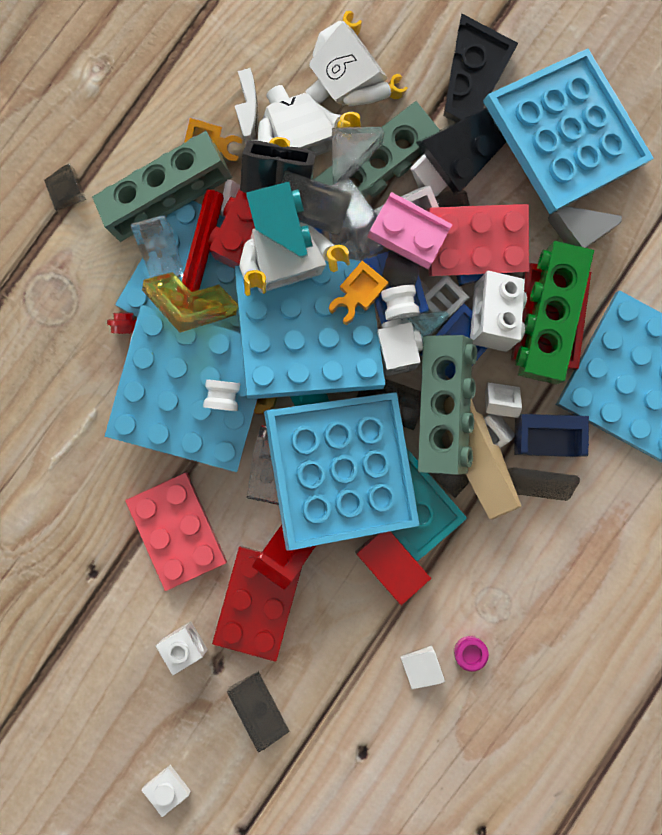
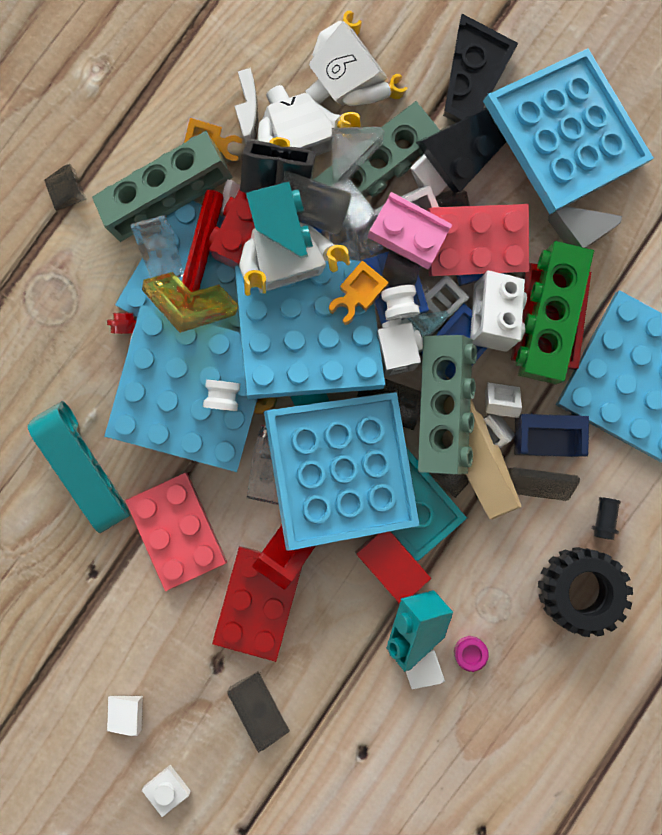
white brick [156,621,208,675] -> none
none -> teal beam [27,401,130,533]
none -> white slope [107,696,143,736]
none -> teal slope [386,590,453,672]
none -> black tyre [538,547,633,637]
none -> black pin [591,497,621,540]

